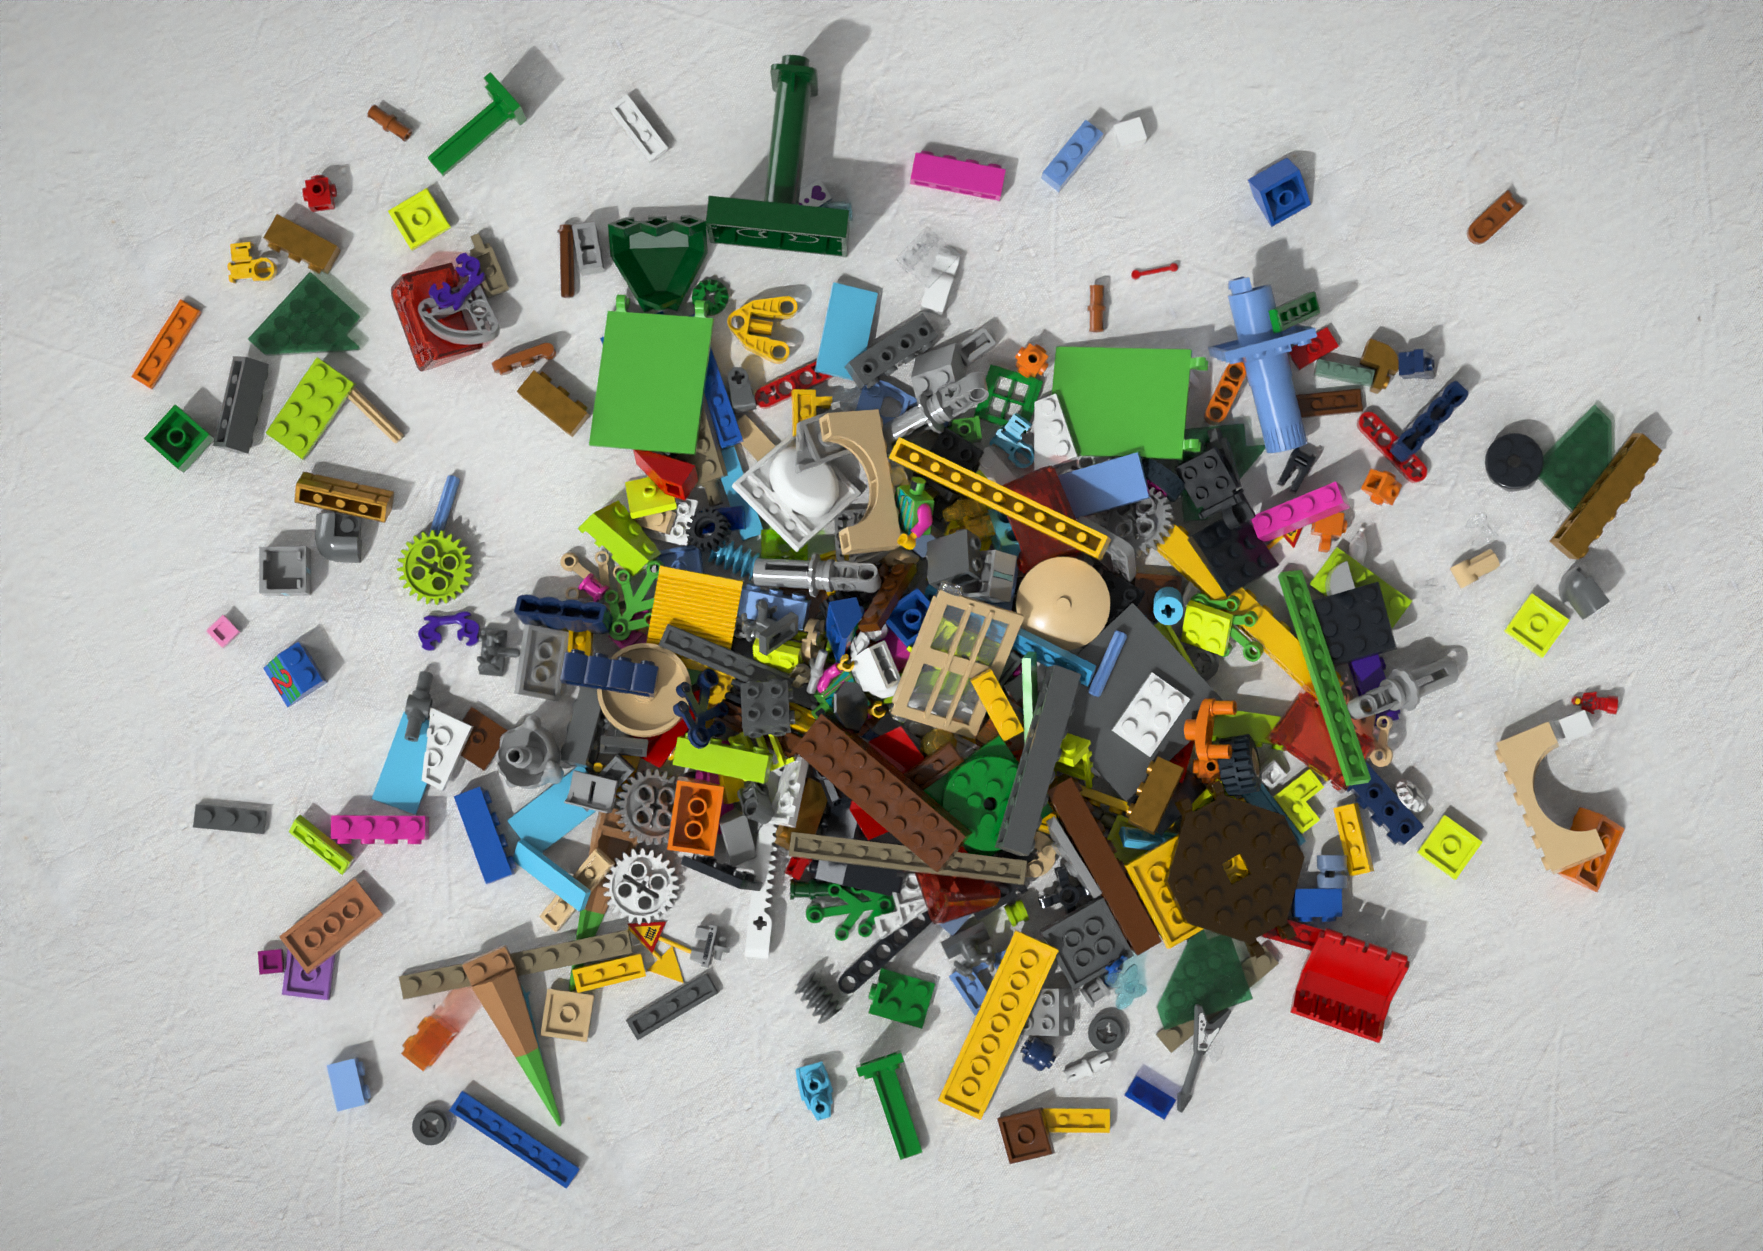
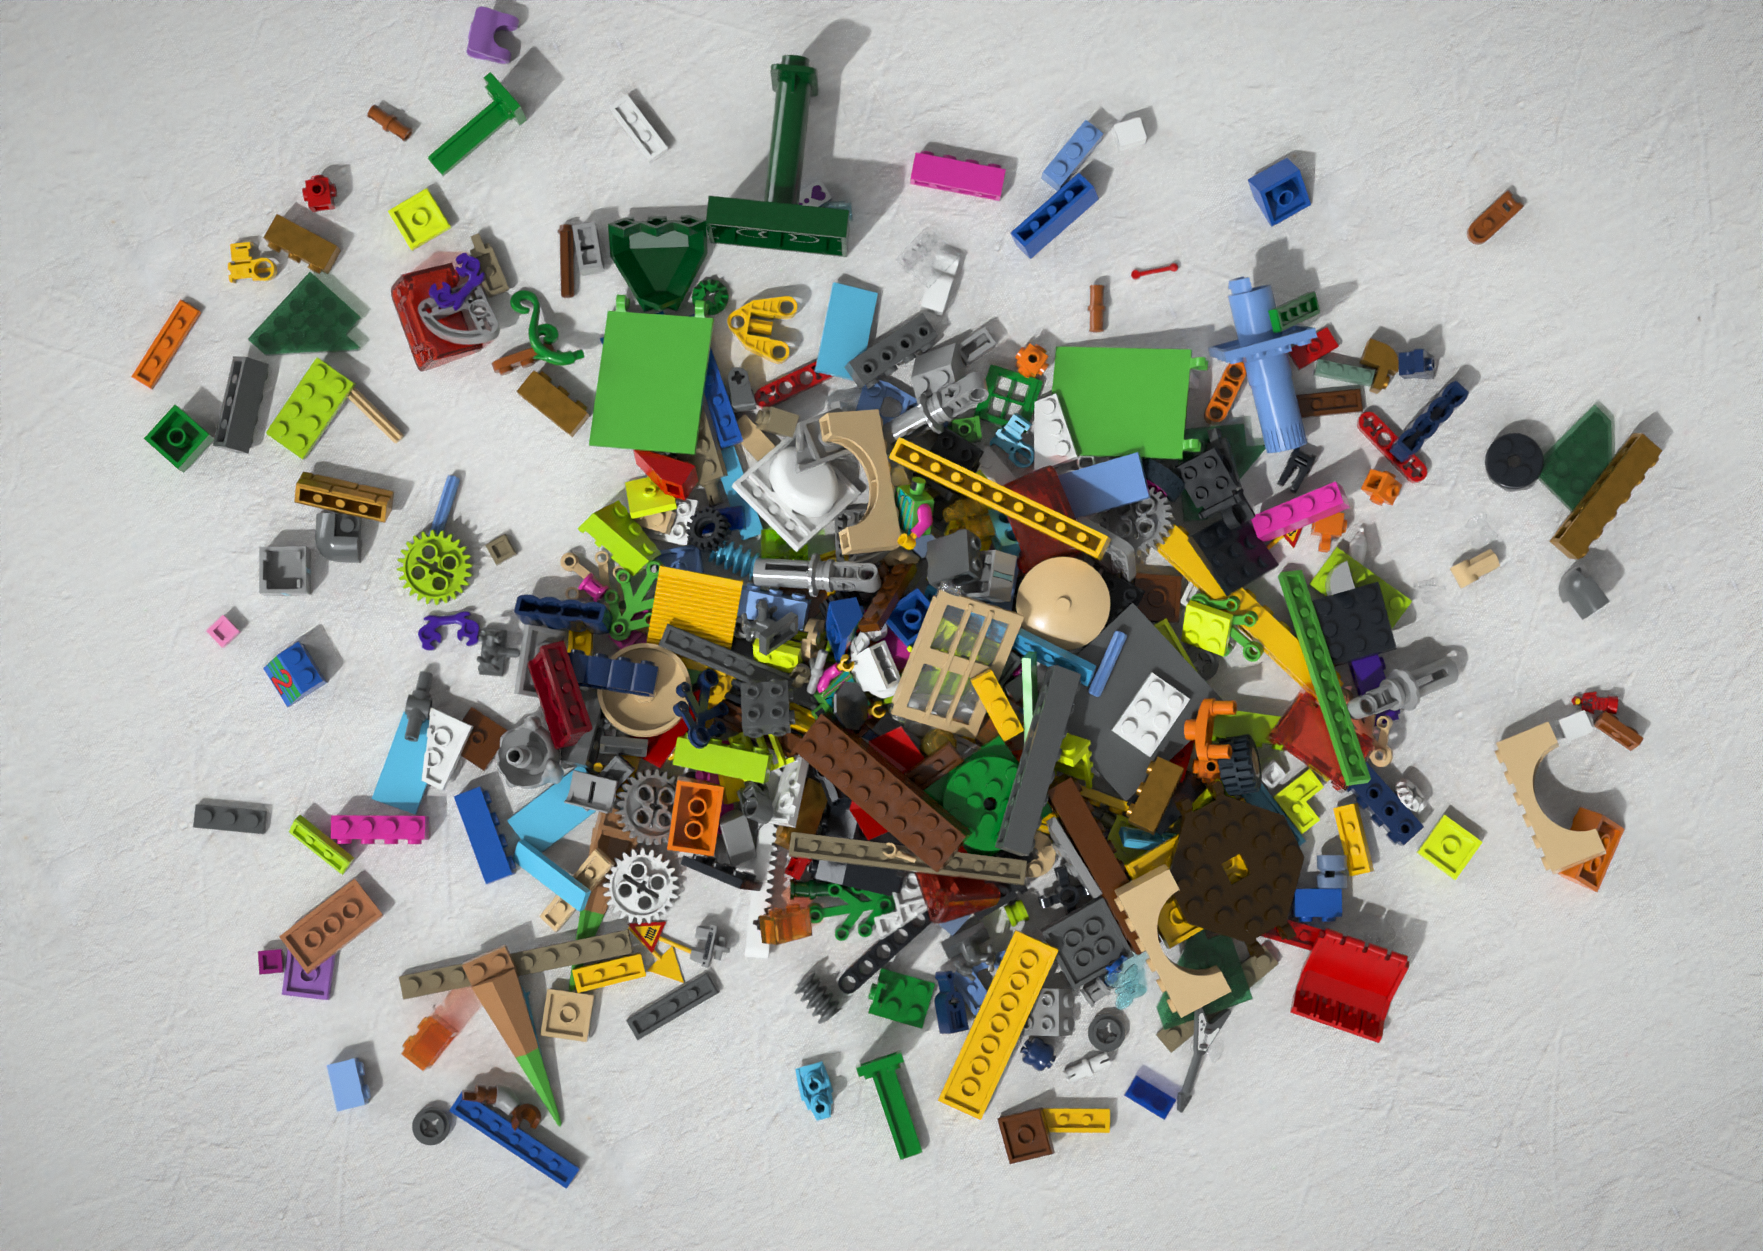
yellow plate [791,389,832,437] -> none
medium azure piece [1154,587,1183,625] -> none
neon yellow plate [1504,593,1570,658] -> none
none -> reddish brown piece [462,1085,541,1131]
none -> medium lavender piece [466,6,519,64]
none -> dark tan tile [485,534,517,566]
none -> green plant [510,290,584,366]
none -> dark red fence [527,640,593,749]
none -> dark tan brick [755,407,799,438]
none -> clear orange brick [759,903,812,945]
none -> tan hand [883,843,917,863]
none -> dark blue piece [934,971,969,1034]
none -> blue brick [1010,173,1099,259]
none -> tan arch [1114,864,1231,1018]
none -> dark orange plate [1593,712,1644,751]

